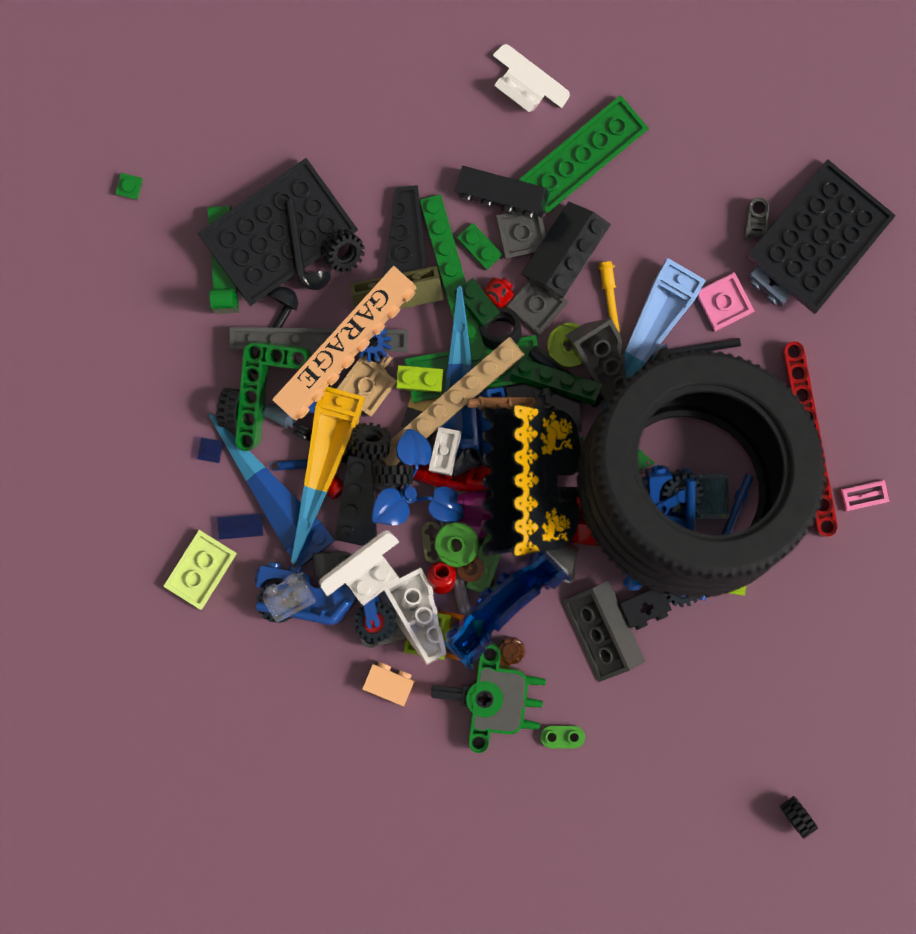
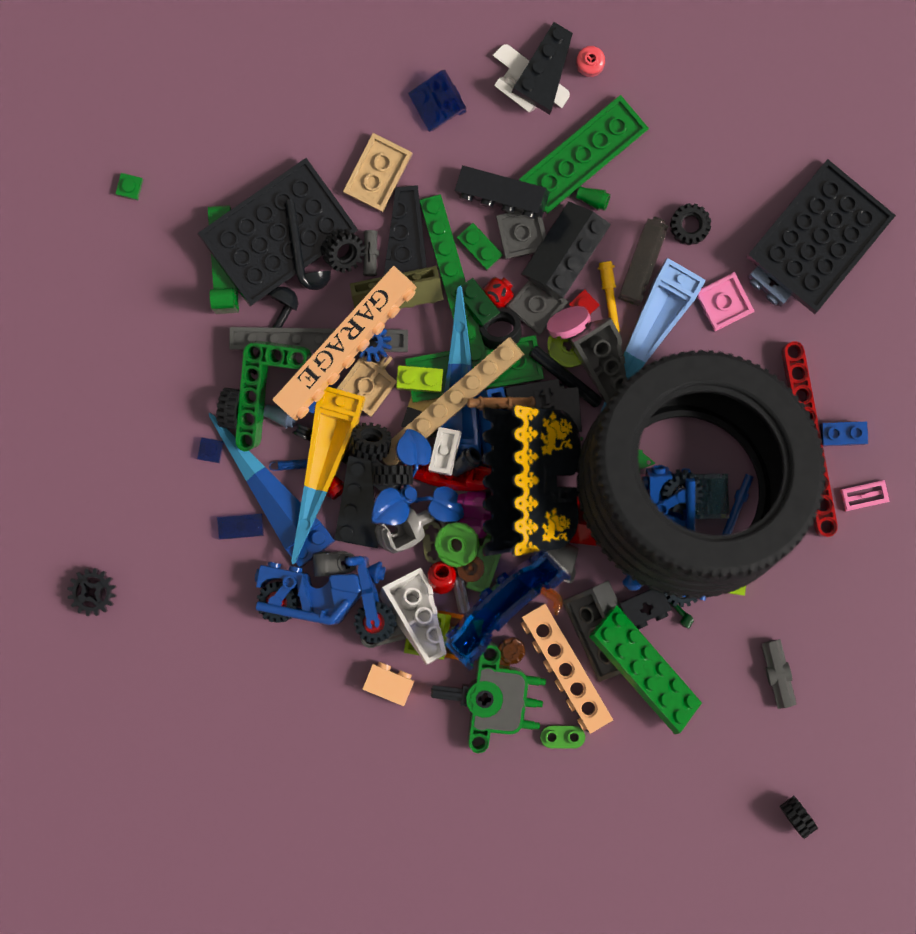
yellowish green plate [163,530,238,610] -> none
clear bracket [263,572,316,623] -> none
white plate [319,531,400,606] -> none
dark green plate [510,358,603,406] -> none
black piece [652,338,741,362] -> none
dark grey piece [744,197,769,240] -> none
none -> black gear [67,568,117,616]
none -> tan plate [343,133,413,213]
none -> dark grey pin [362,230,379,276]
none -> light grey piece [375,507,436,553]
none -> clear blue plate [408,70,467,132]
none -> black wing [512,22,573,115]
none -> light nougat brick [520,603,613,734]
none -> clear orange piece [534,587,563,616]
none -> bright pink tile [547,306,591,339]
none -> red plate [569,289,600,315]
none -> coral head [576,46,605,77]
none -> green cone [576,186,611,211]
none -> green plate [589,605,702,735]
none -> clear smoke door [618,217,669,306]
none -> black tyre [670,203,711,245]
none -> dark green hand [670,602,694,629]
none -> dark grey piece [761,639,797,709]
none -> blue brick [819,421,868,447]

